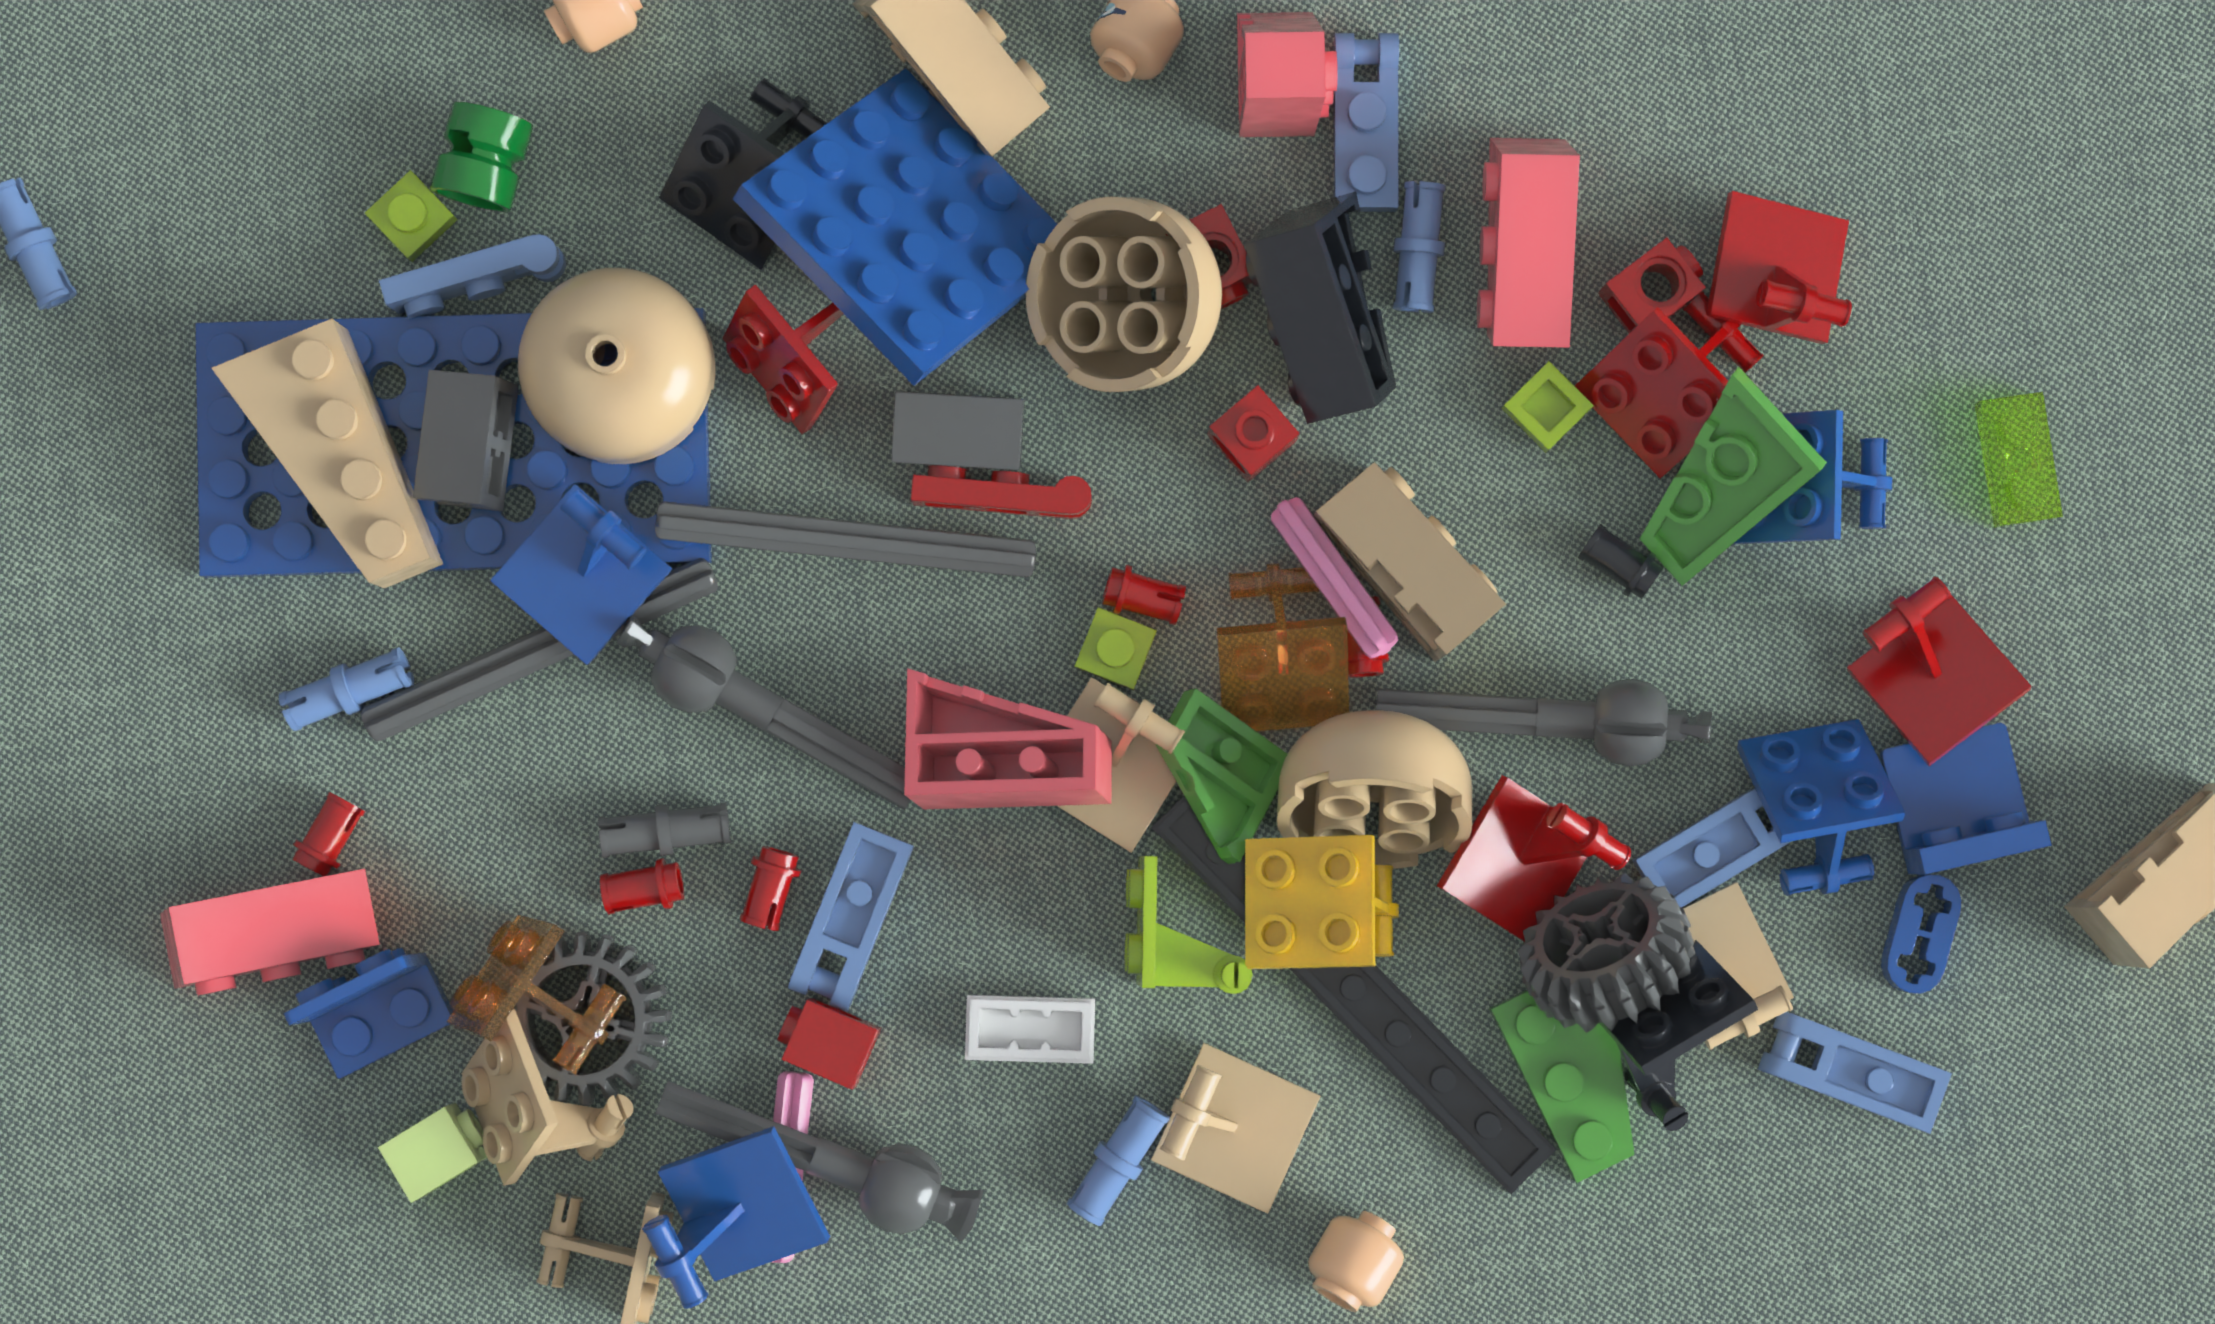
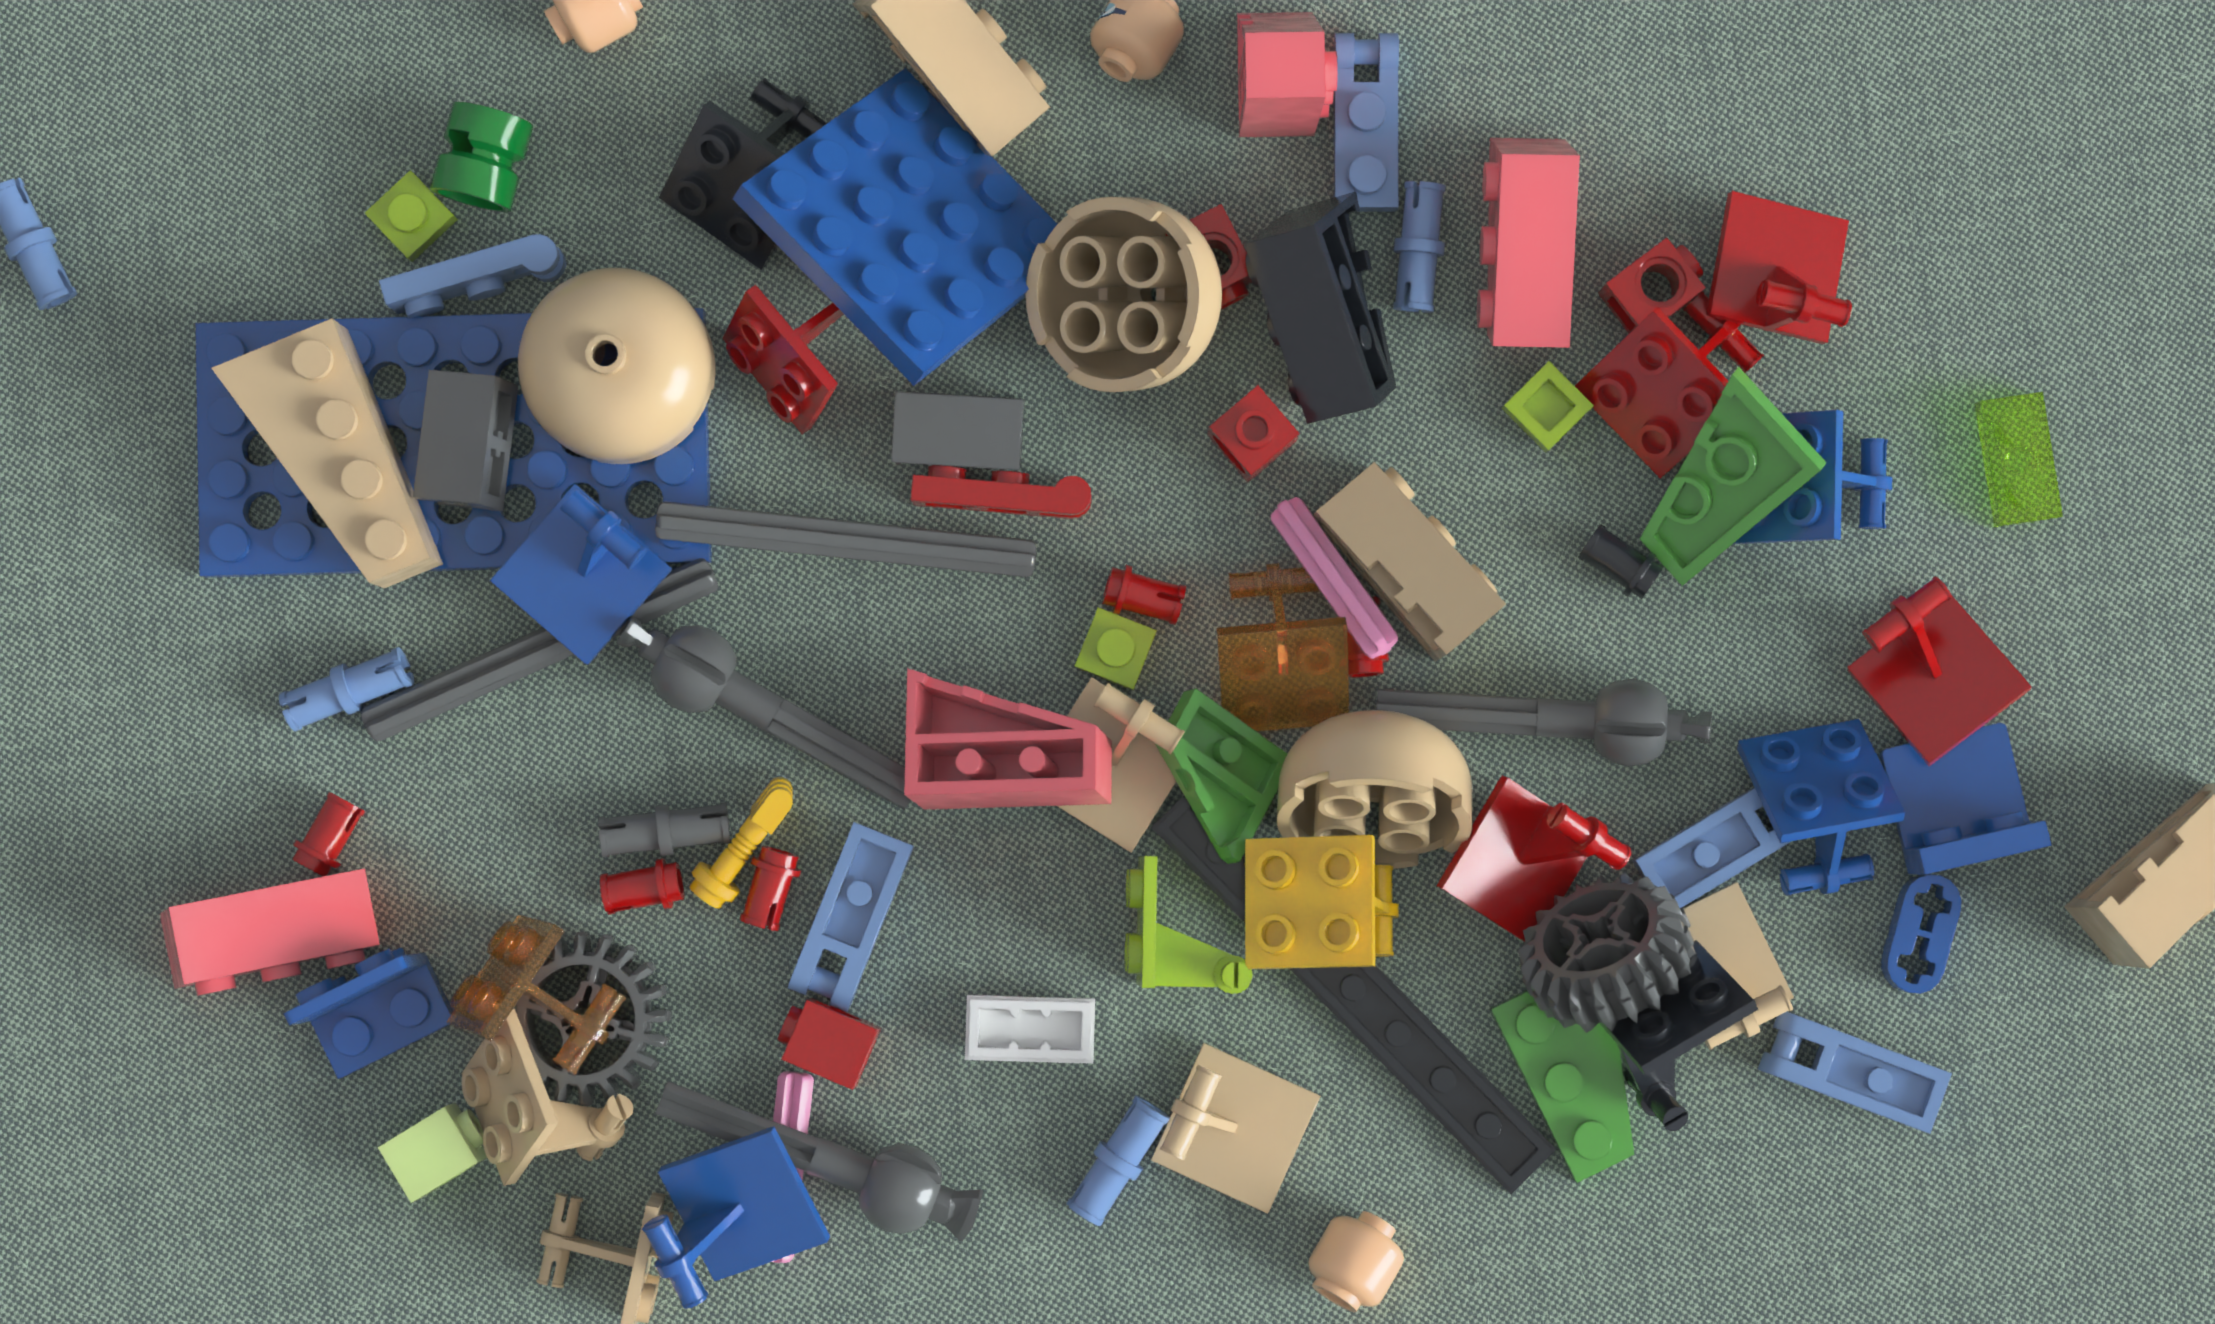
none -> yellow hinge [689,777,793,909]

